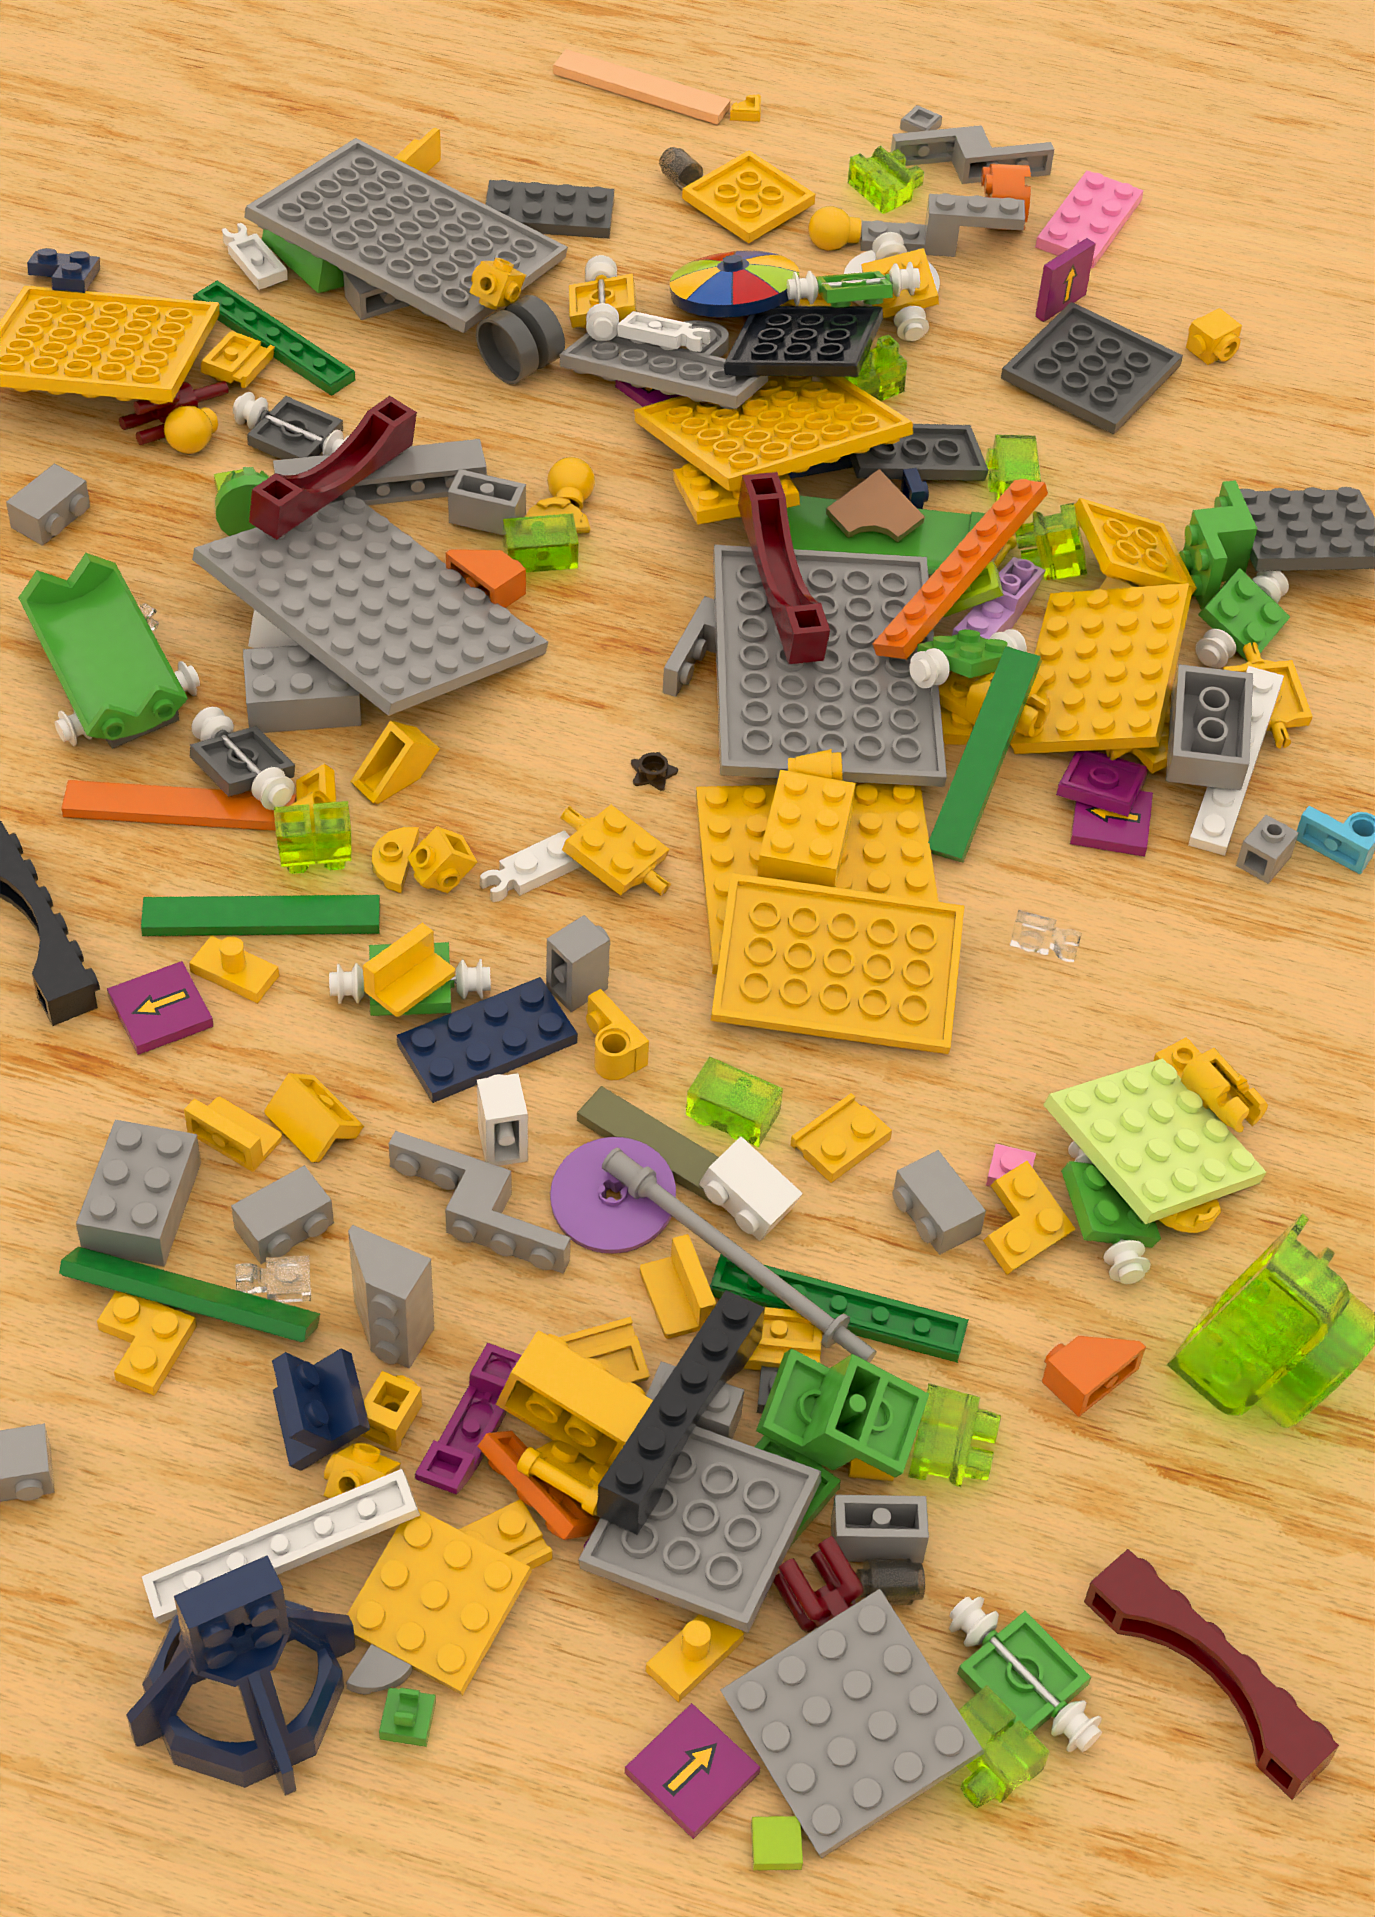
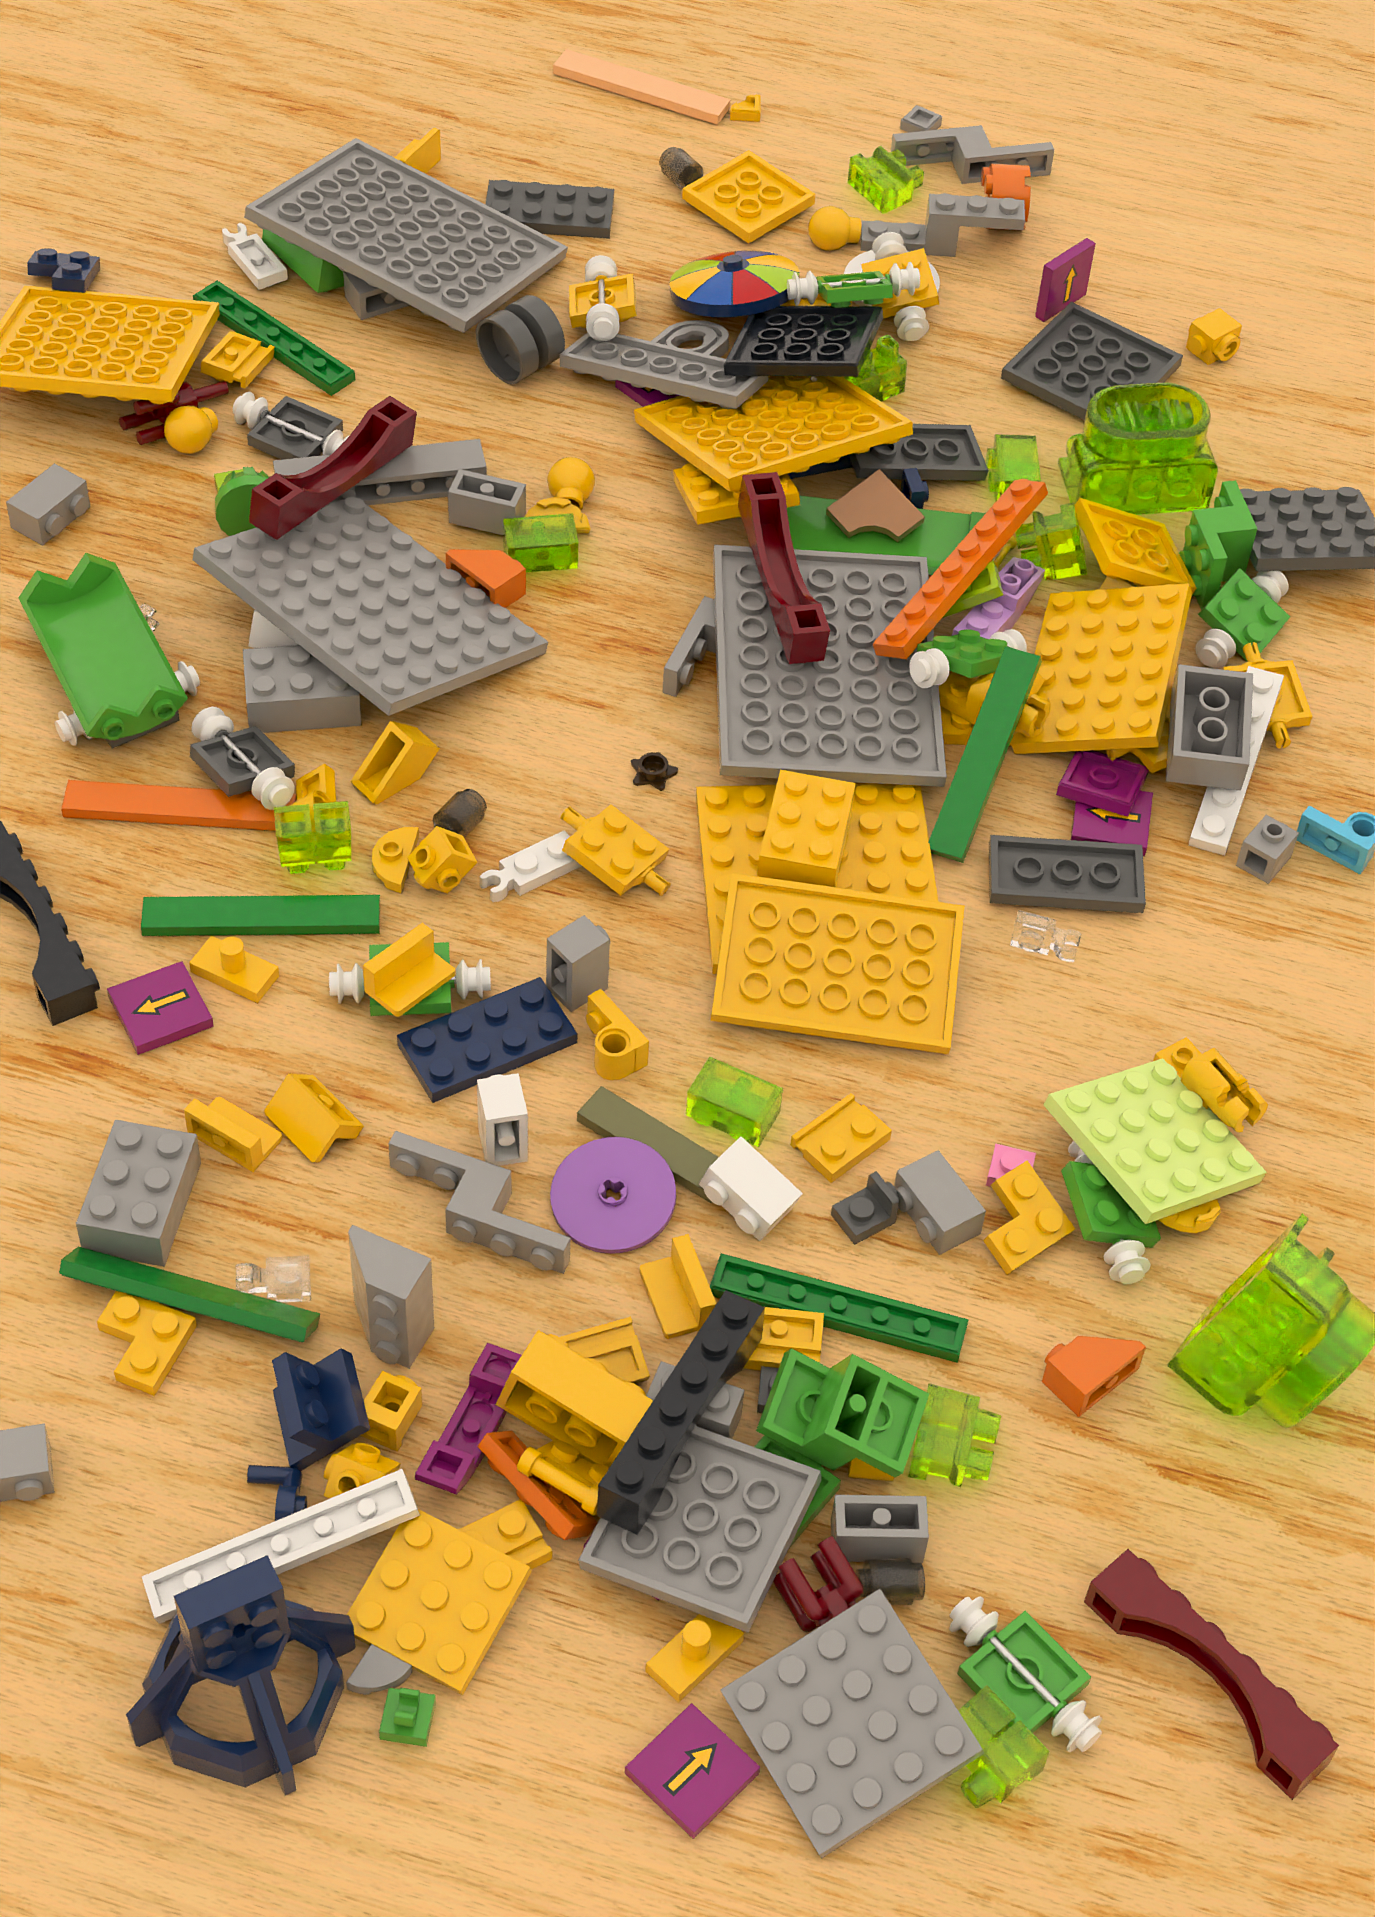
light grey brick [231,1165,334,1264] -> none
yellow brick [469,258,526,310] -> none
light grey bar [602,1147,876,1363] -> none
white plate [617,311,710,352] -> none
lime tile [751,1816,803,1870] -> none
yellow cone [788,749,843,781] -> none
bright pink plate [1035,171,1144,268] -> none
none -> dark blue plate [247,1465,307,1521]
none -> clear smoke brick [433,789,487,839]
none -> dark grey bracket [831,1171,900,1245]
none -> dark grey plate [989,835,1146,913]
none -> clear neon green brick [1058,383,1218,519]

